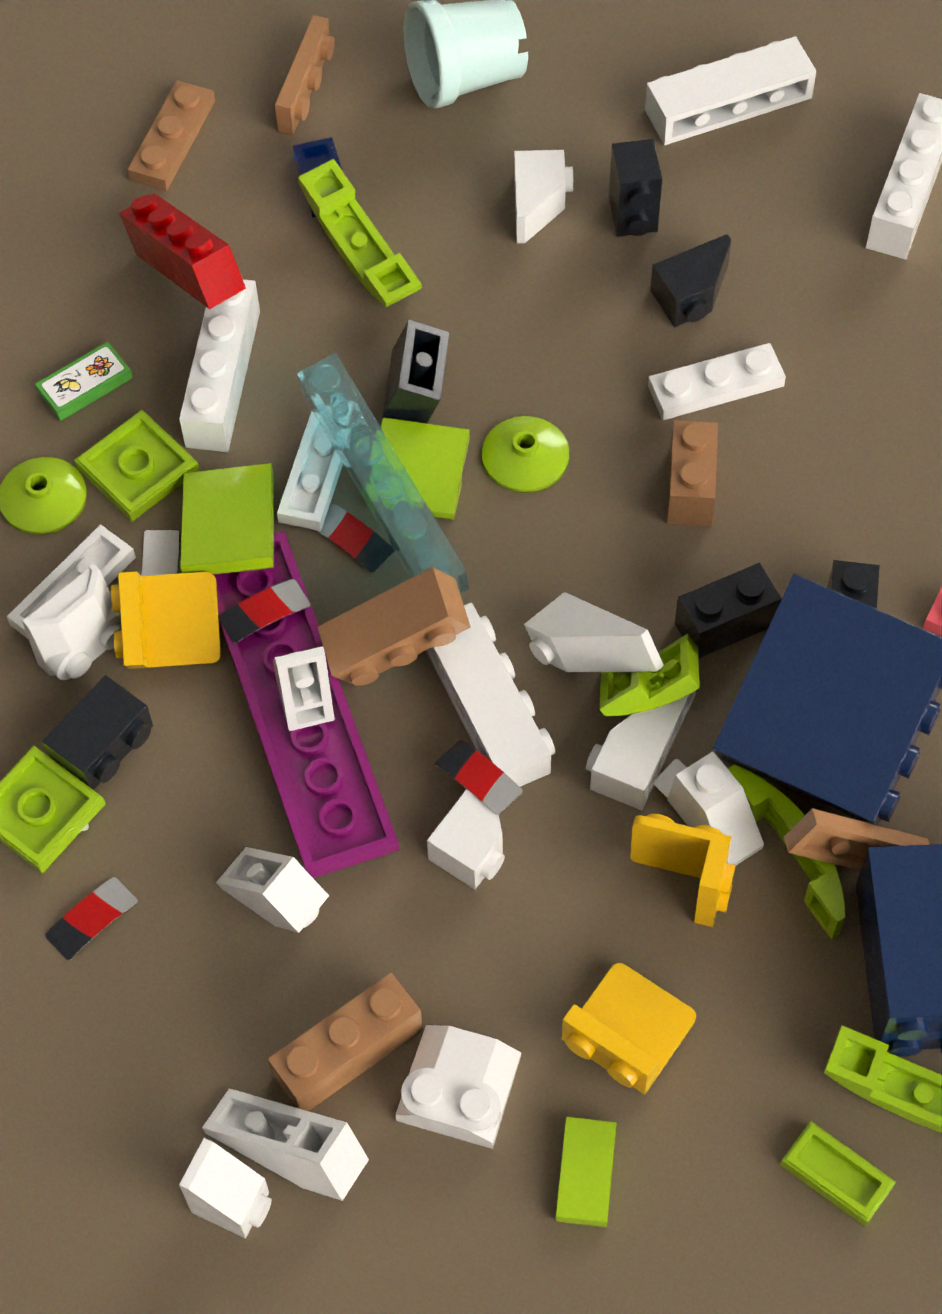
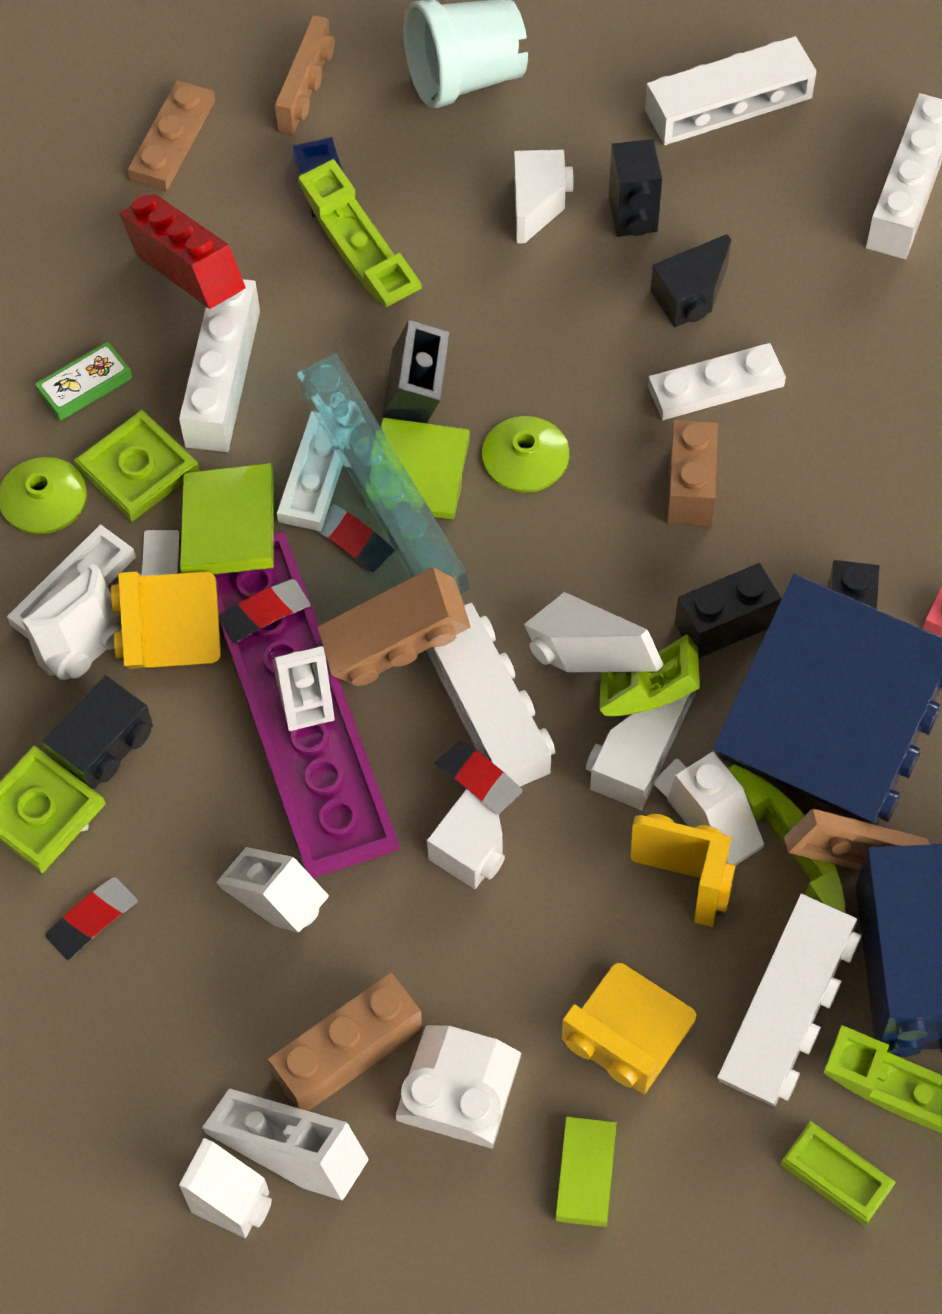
none -> white brick [717,894,862,1108]

